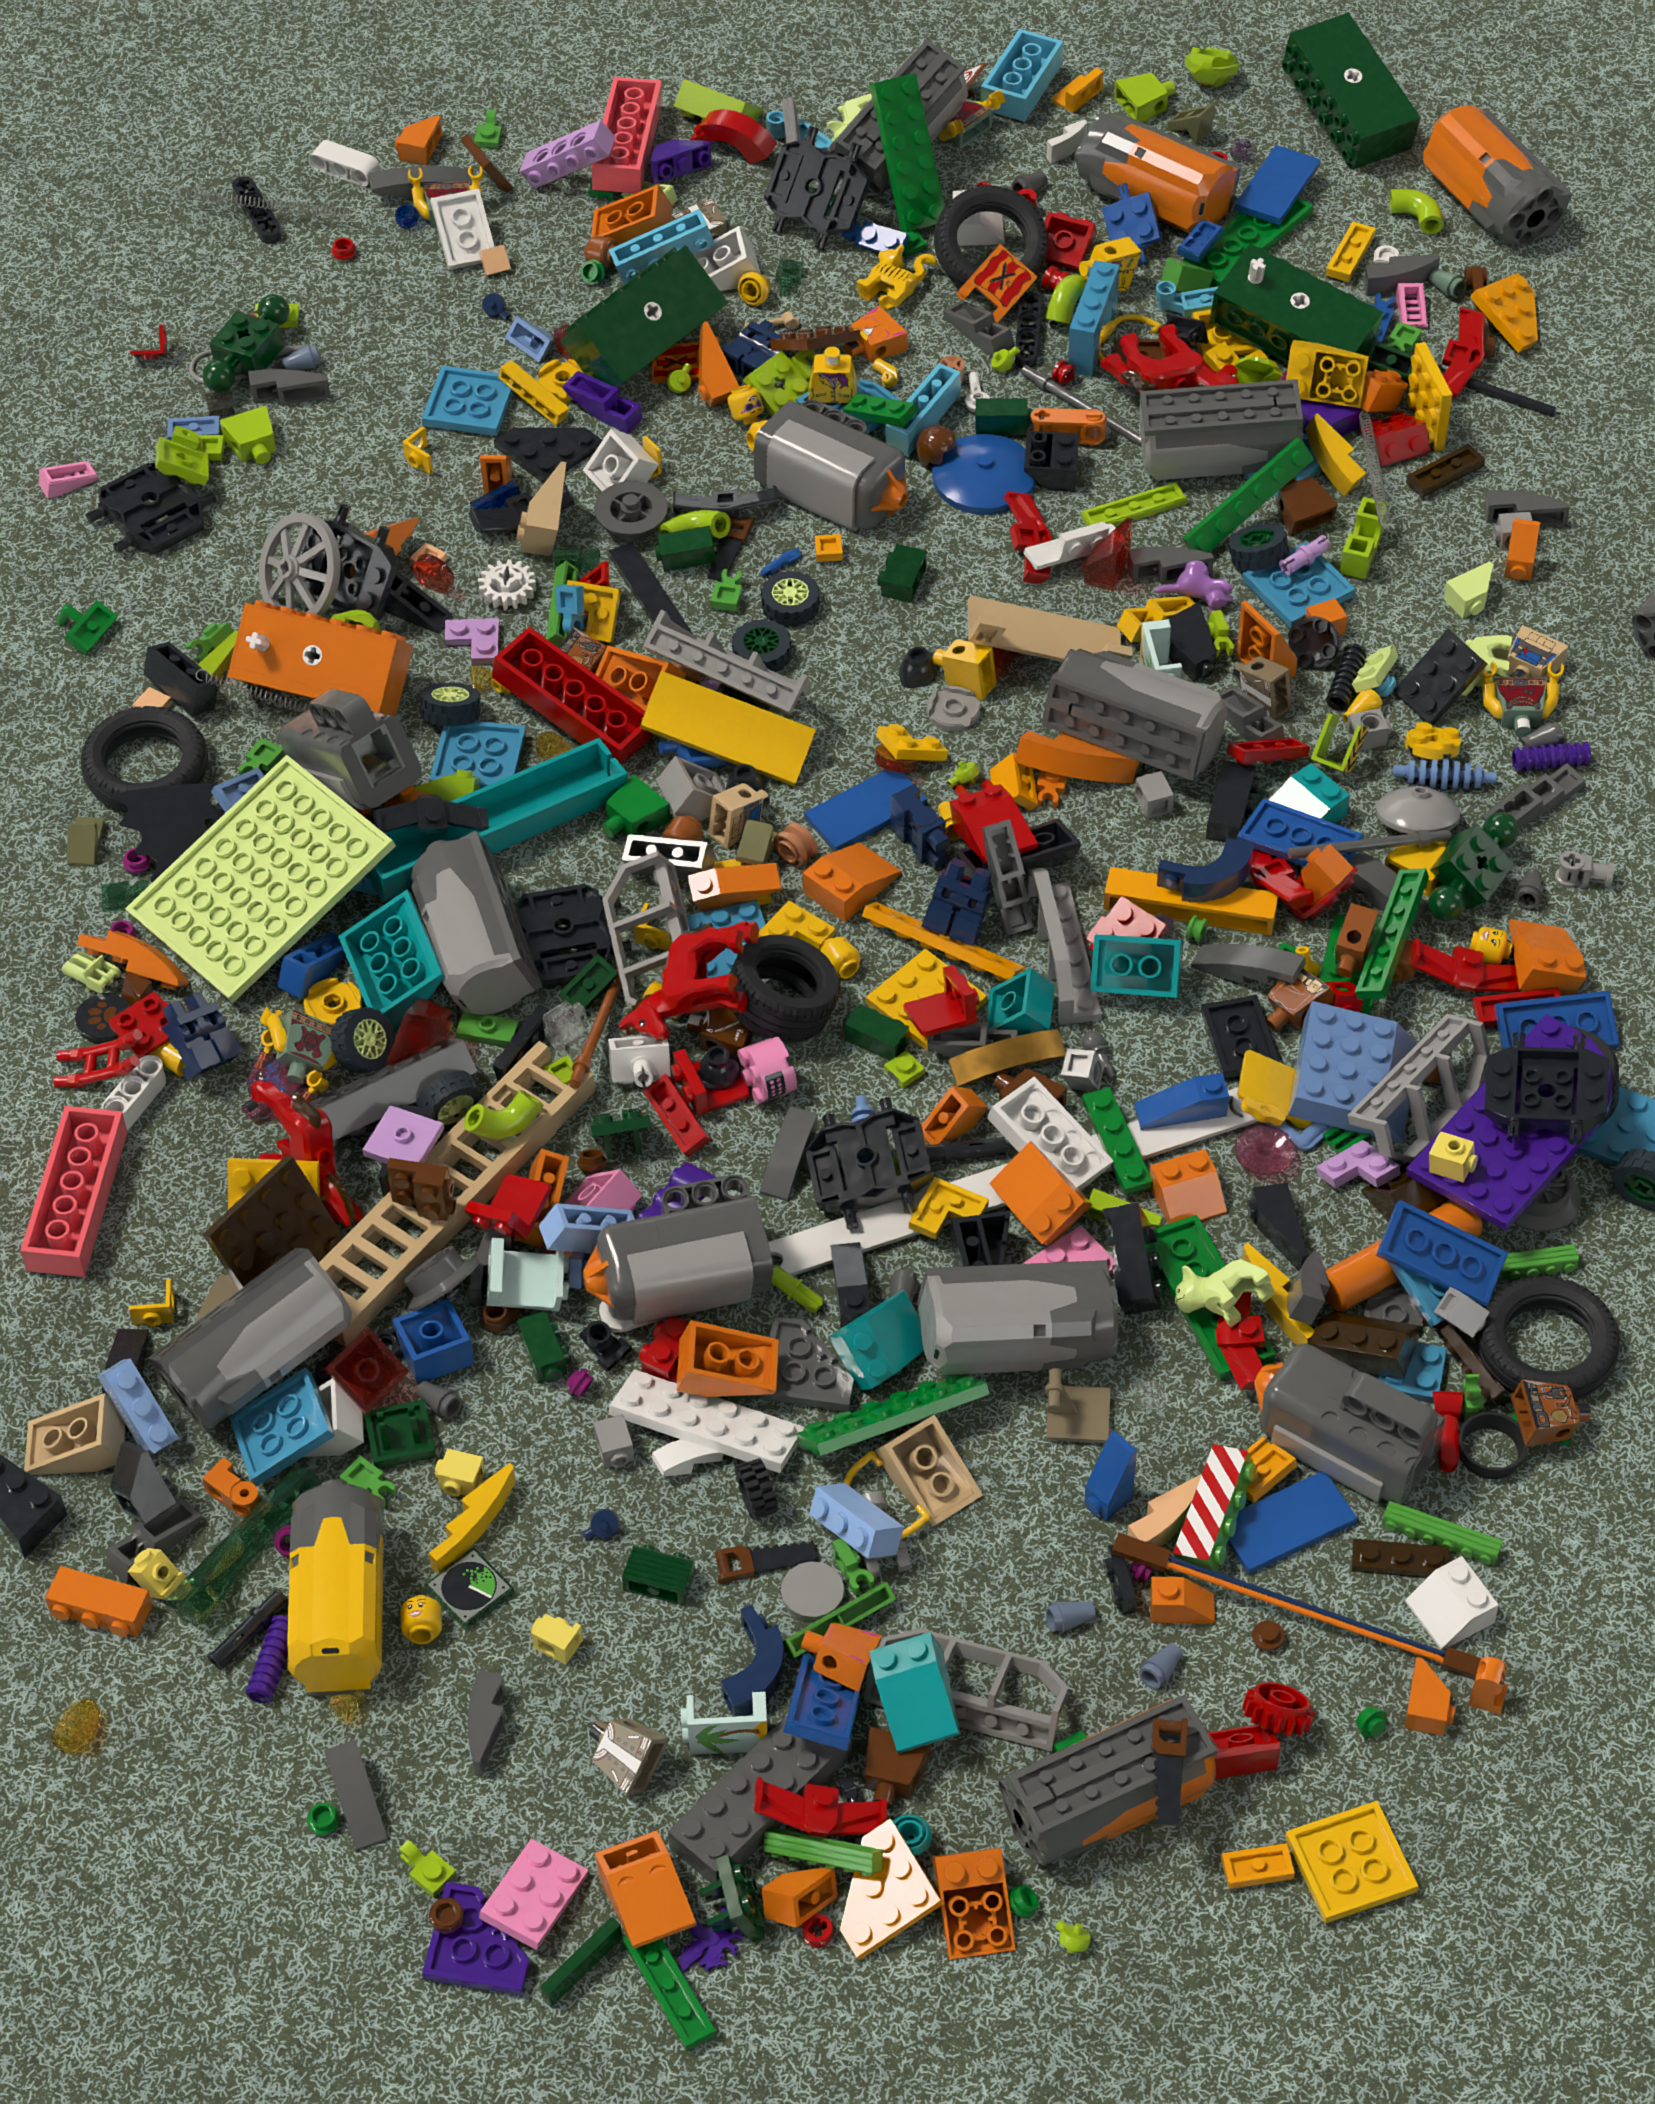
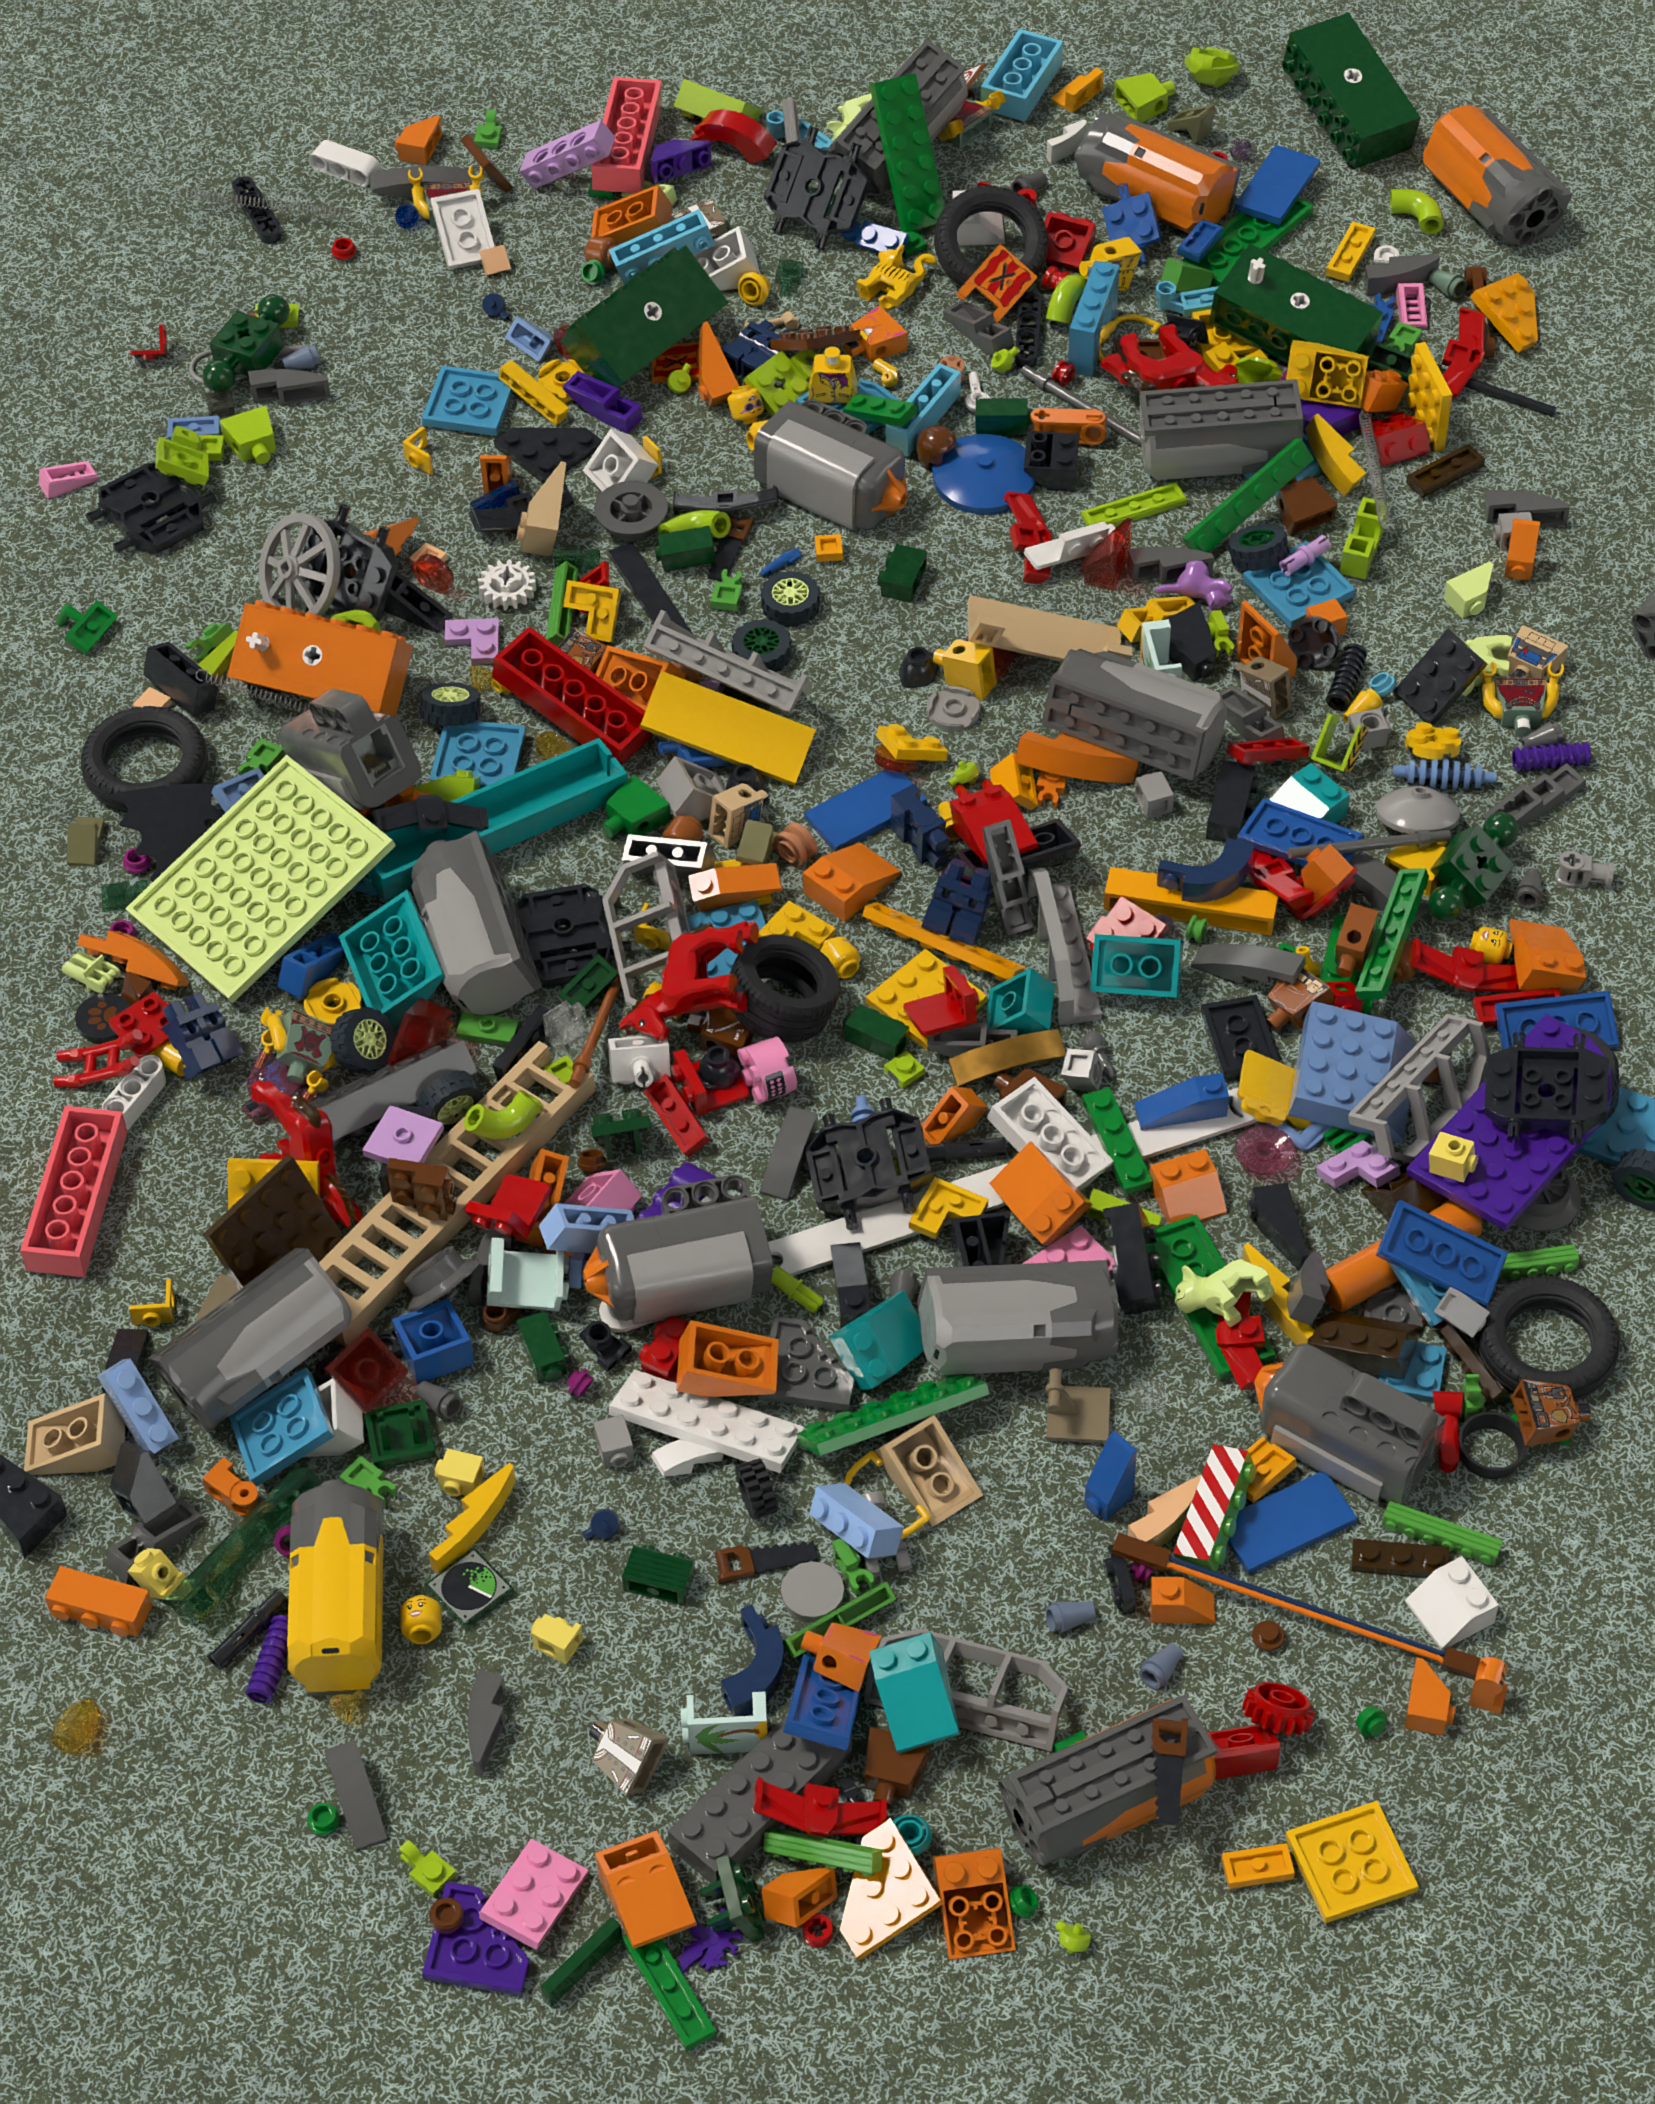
dark azure plate [556,584,584,632] -> none
yellowish green hinge [1352,645,1398,693] -> none

